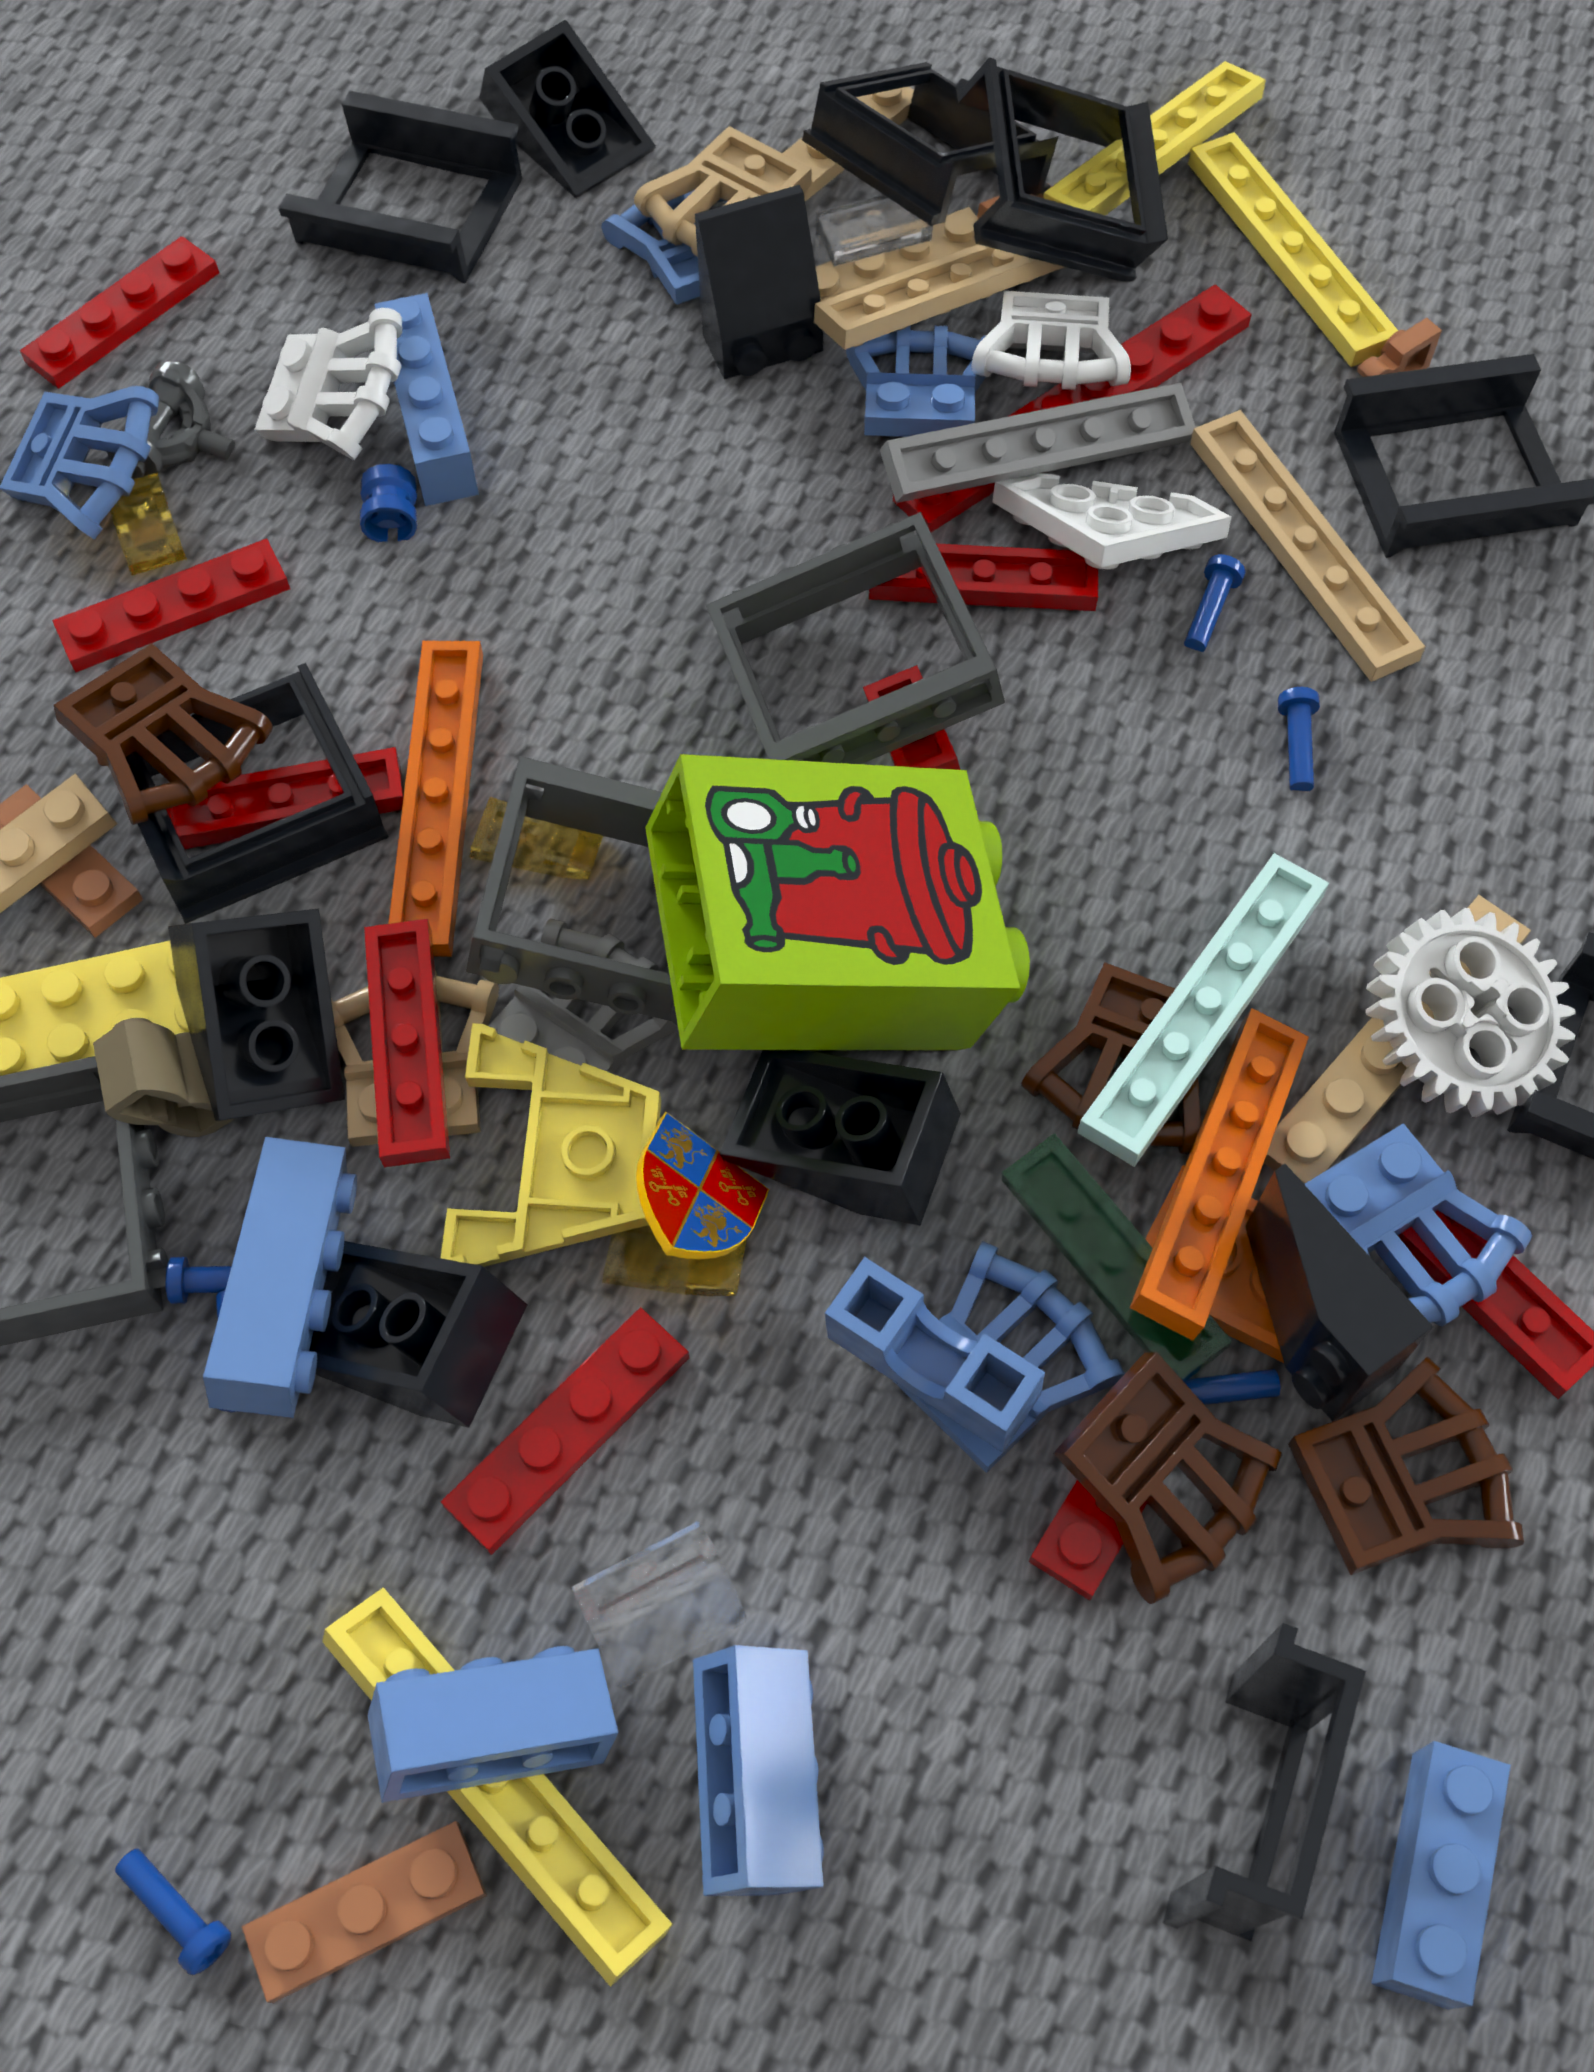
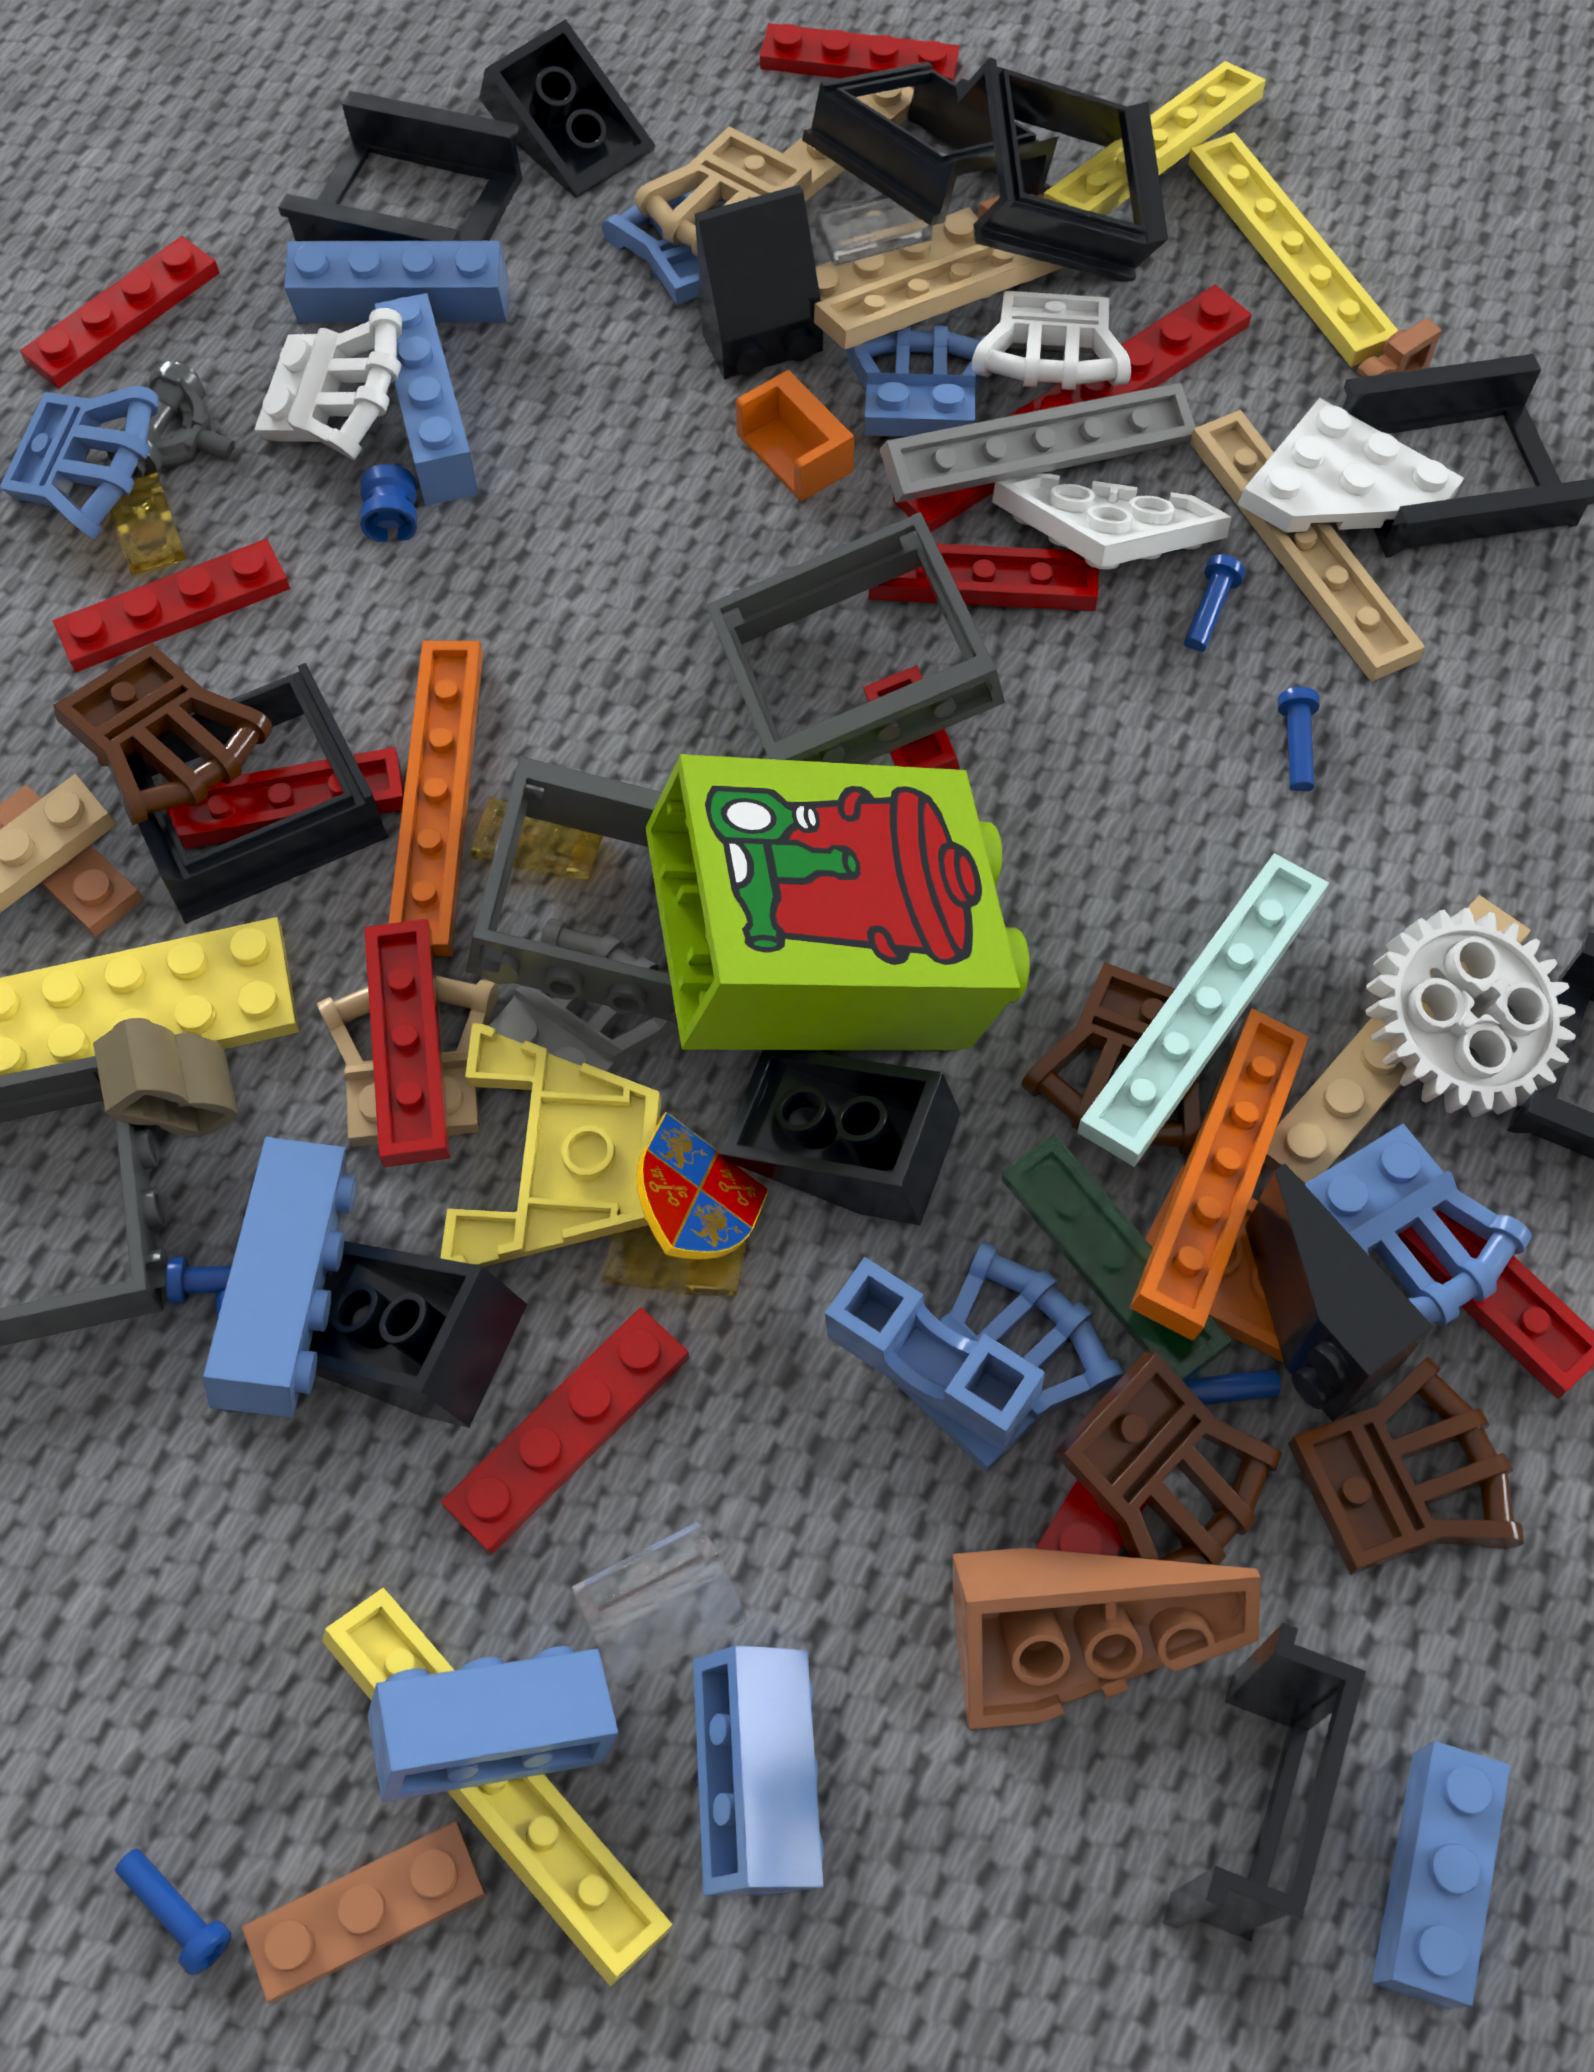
black slope [168,908,345,1121] -> none
none -> medium blue brick [284,241,509,323]
none -> orange panel [735,370,854,502]
none -> red plate [759,23,960,87]
none -> nougat wedge [952,1548,1261,1730]
none -> white plate [1237,398,1464,532]

